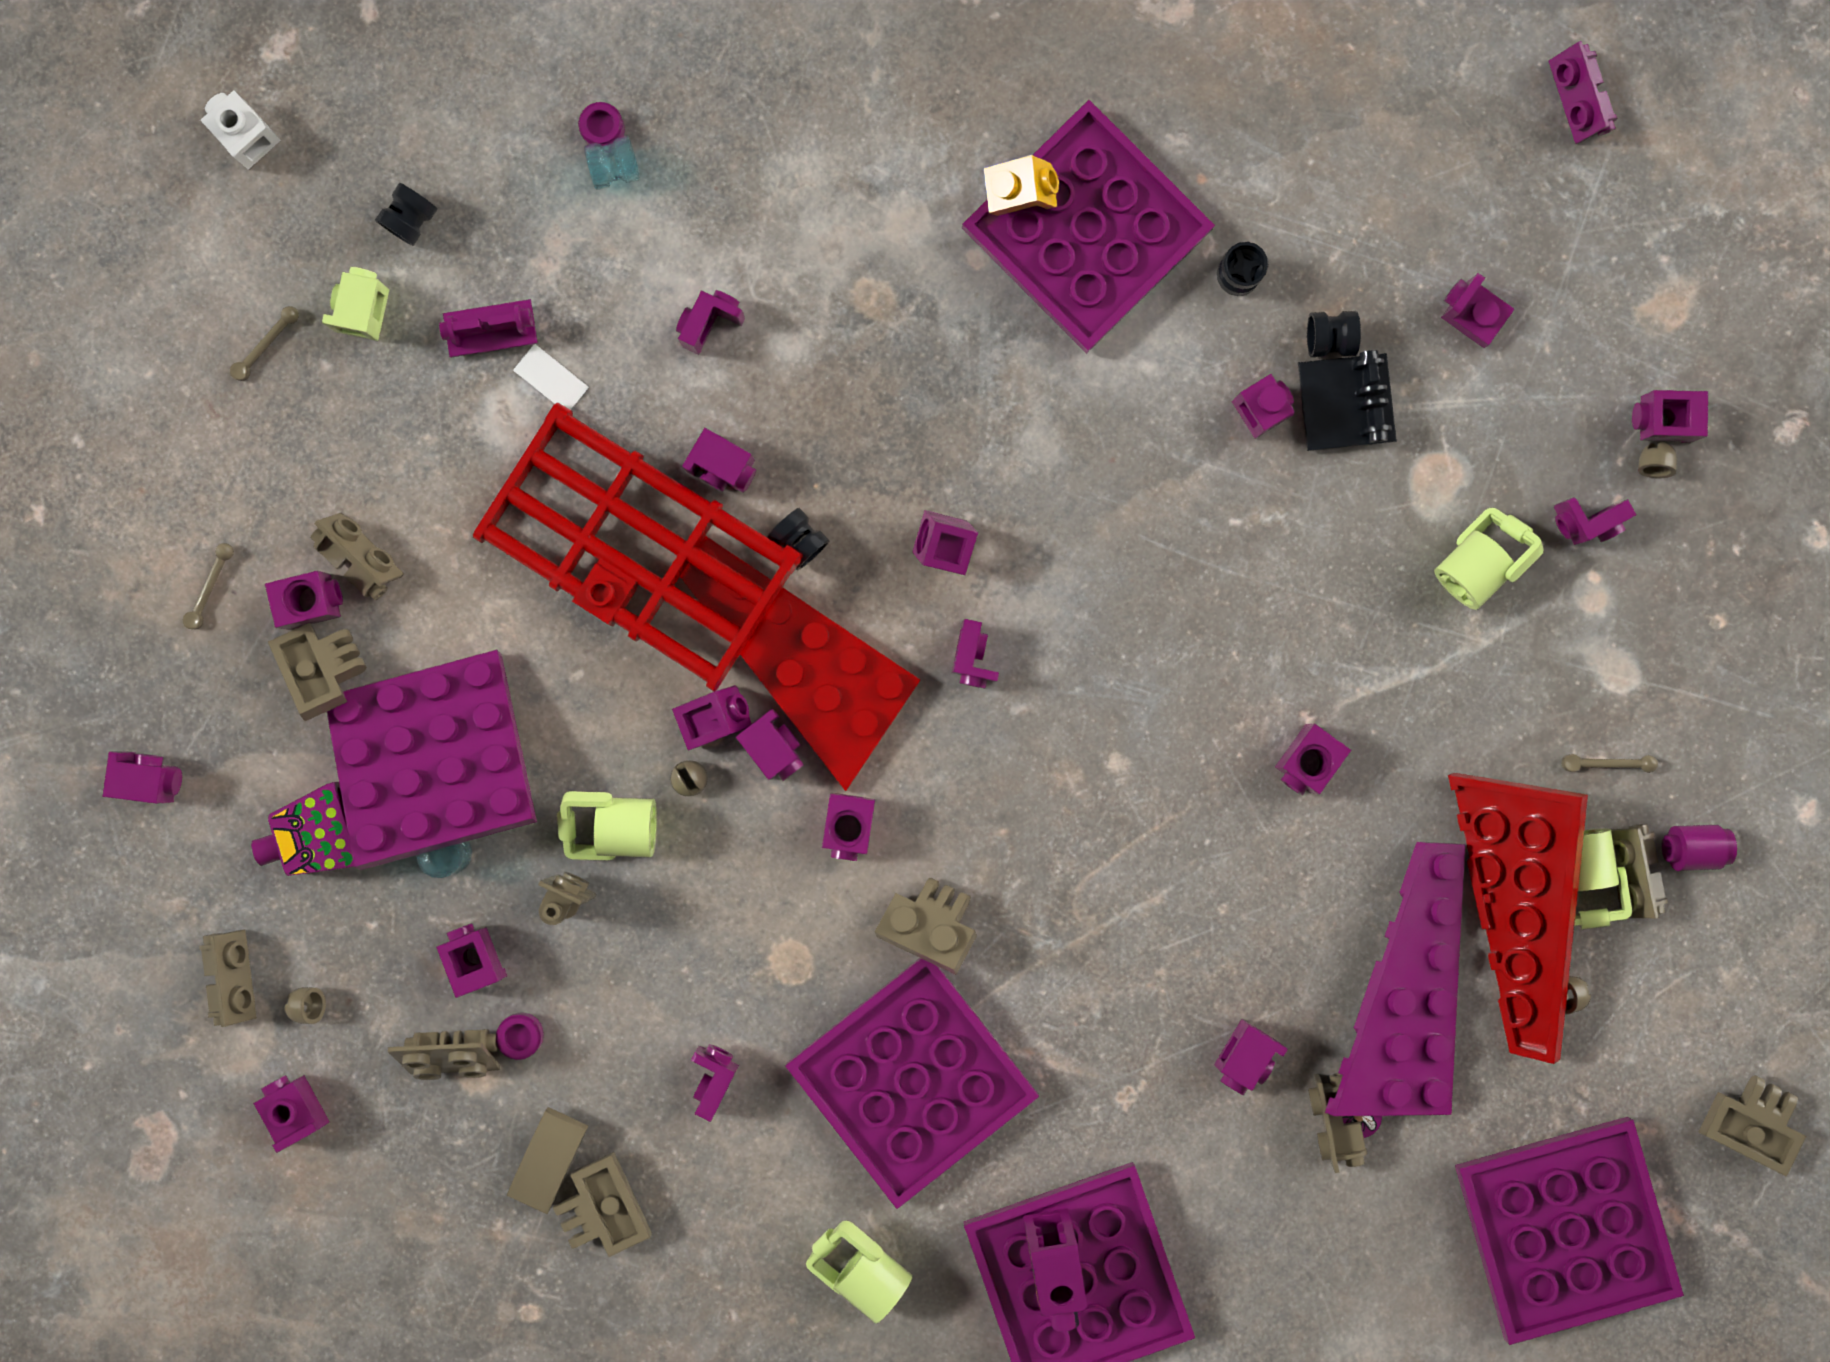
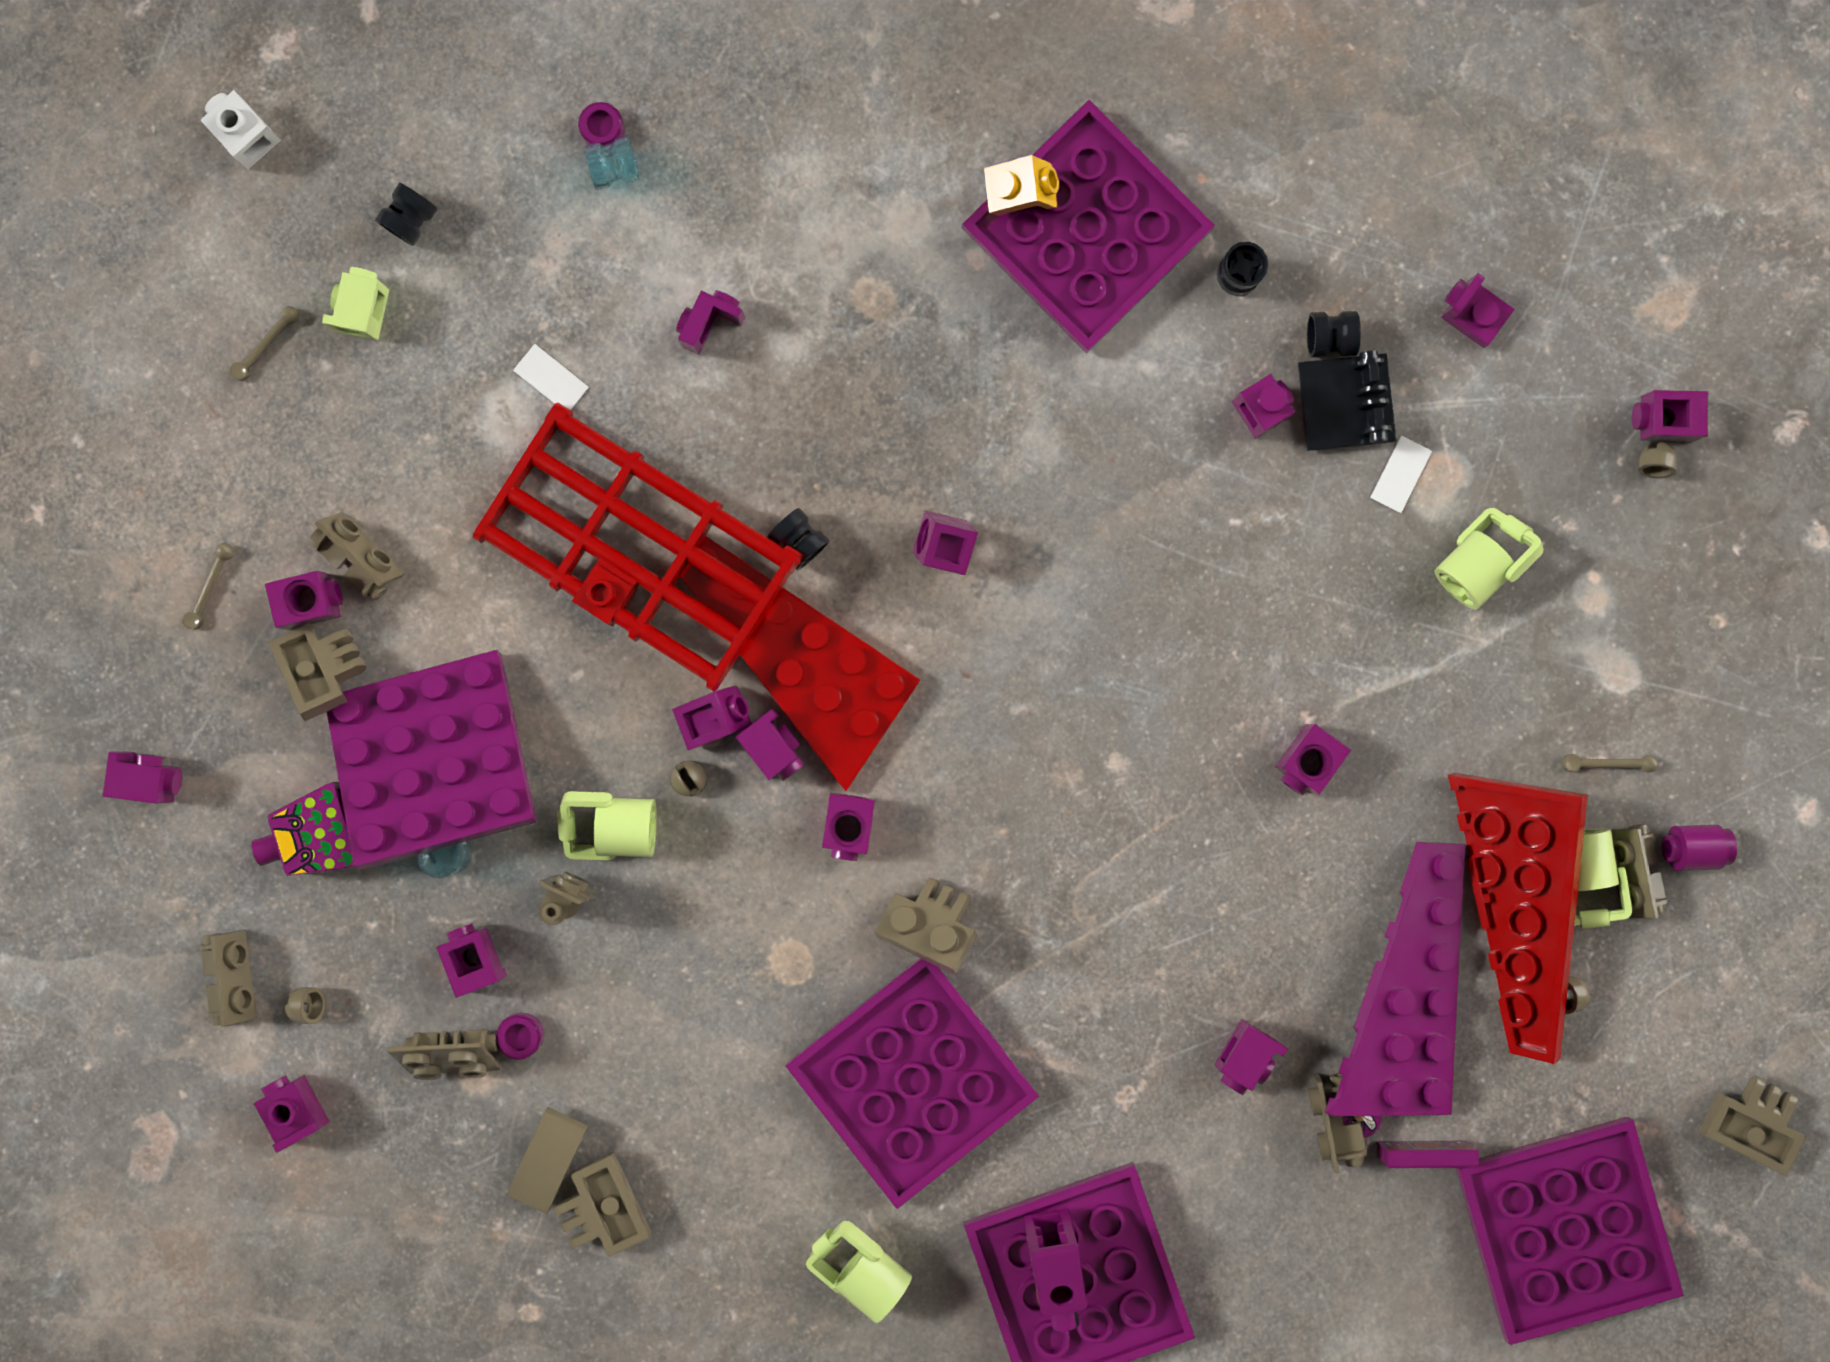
magenta hinge [439,299,538,358] -> none
magenta brick [682,427,757,493] -> none
magenta bracket [691,1044,739,1122] -> none
magenta bracket [951,619,999,689] -> none
magenta hinge [1548,41,1618,144] -> none
magenta bracket [1554,497,1637,545] -> none
none -> white sticker [1370,435,1432,513]
none -> magenta tile [1377,1140,1479,1168]

